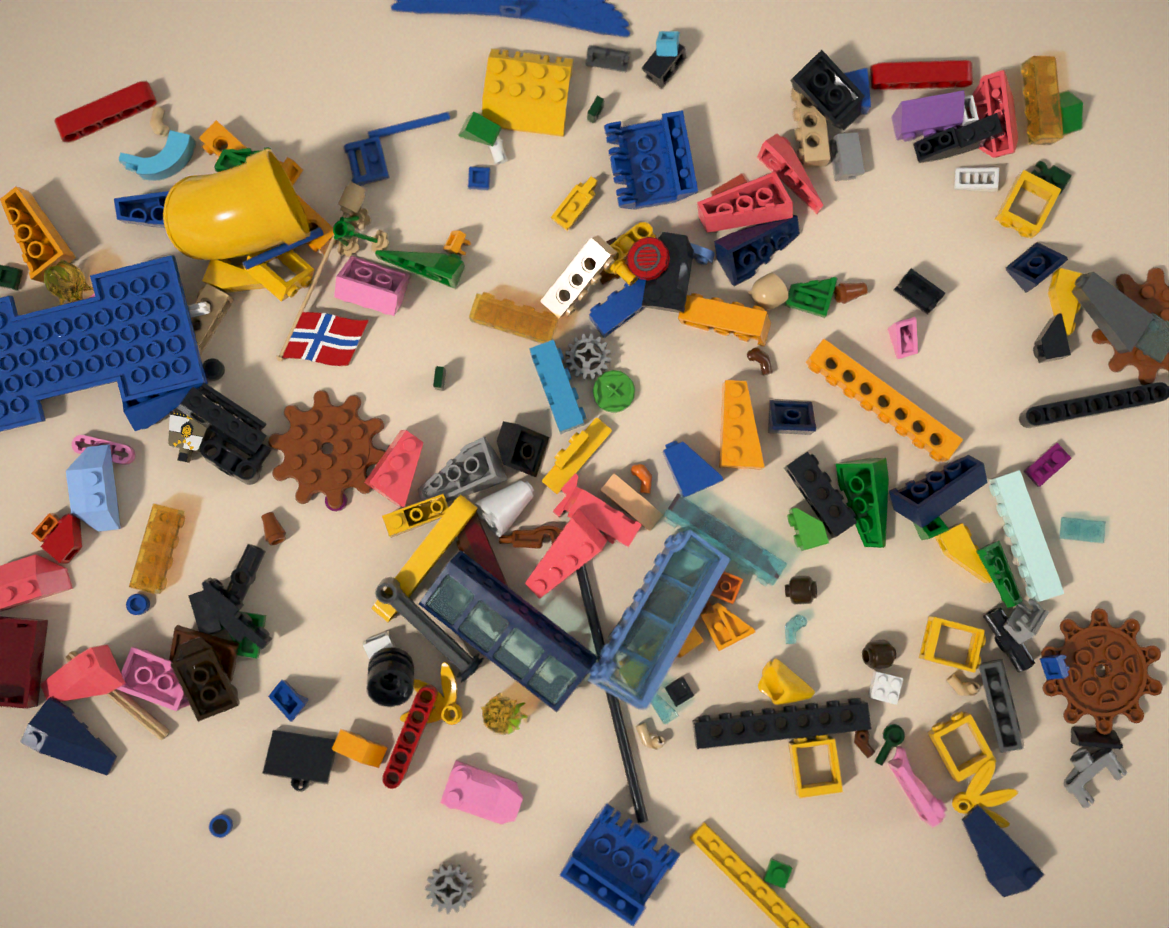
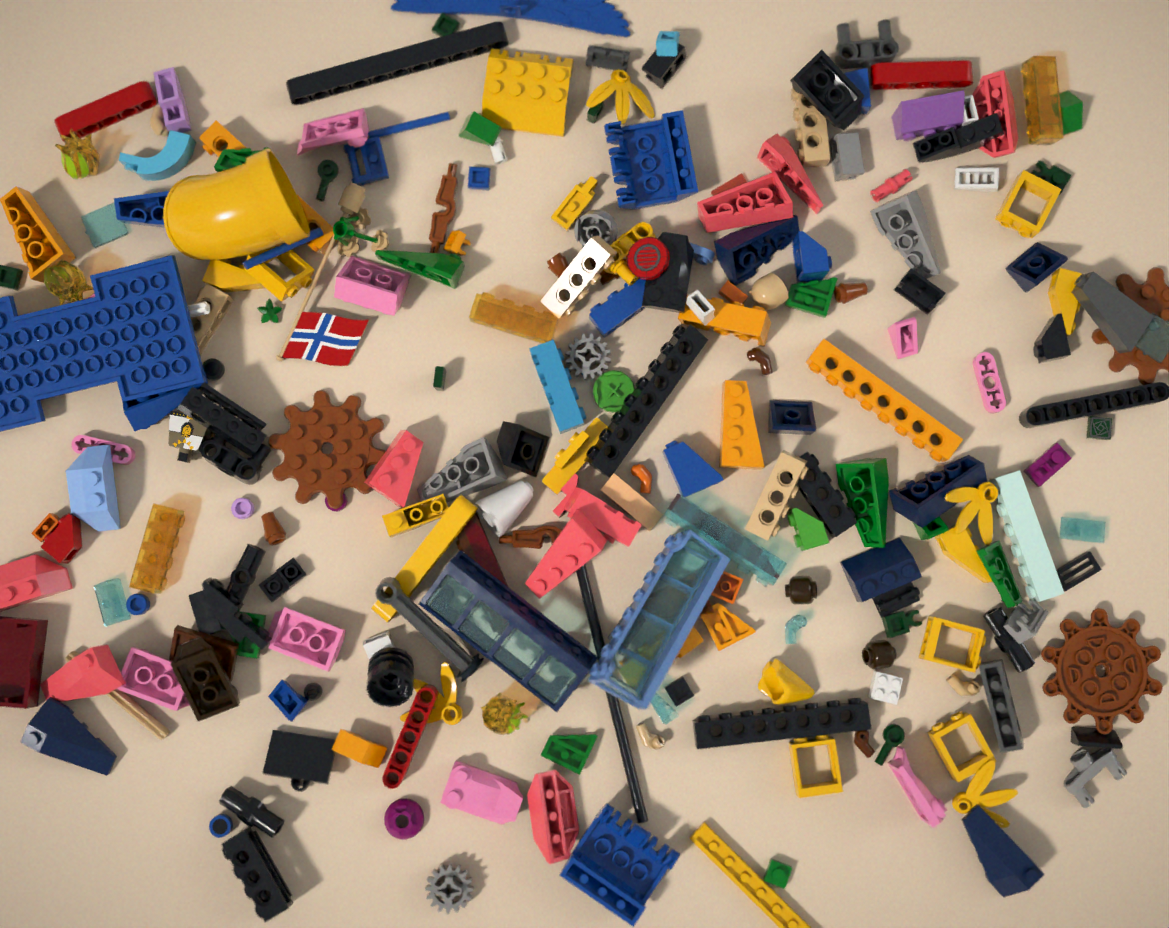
light orange tile [279,157,303,186] -> none
blue tile [1040,655,1070,679] -> none
none -> clear yellow hair [55,129,100,179]
none -> clear light blue piece [81,203,129,248]
none -> clear light blue slope [94,578,131,627]
none -> lavender slope [154,67,191,133]
none -> black piece [219,786,284,838]
none -> black brick [221,827,293,922]
none -> lavender tile [231,498,254,519]
none -> green plant [257,299,282,323]
none -> black slope [259,557,307,602]
none -> bright pink slope [268,607,346,671]
none -> black beam [286,21,509,105]
none -> bright pink slope [297,108,369,156]
none -> black hinge [304,683,322,701]
none -> dark green plate [316,160,339,201]
none -> magenta piece [384,798,424,839]
none -> dark orange piece [429,163,458,253]
none -> dark green tile [432,13,460,37]
none -> coral wedge [527,769,579,864]
none -> green wing [540,734,598,775]
none -> dark orange cone [547,253,569,278]
none -> light grey cylinder [574,210,618,248]
none -> black brick [584,323,709,478]
none -> yellow plant [586,70,655,124]
none -> white piece [686,290,715,326]
none -> orange piece [719,281,749,304]
none -> tan brick [745,450,809,541]
none -> blue slope [792,231,832,283]
none -> dark grey piece [835,20,899,69]
none -> dark blue slope [840,538,922,602]
none -> coral pin [870,169,912,202]
none -> light grey wedge [870,190,941,279]
none -> black hinge [872,582,920,617]
none -> dark green plate [881,610,922,638]
none -> yellow plant [945,482,998,545]
none -> bright pink beam [973,352,1006,413]
none -> black tile [1056,551,1102,592]
none -> tile [1087,416,1112,440]

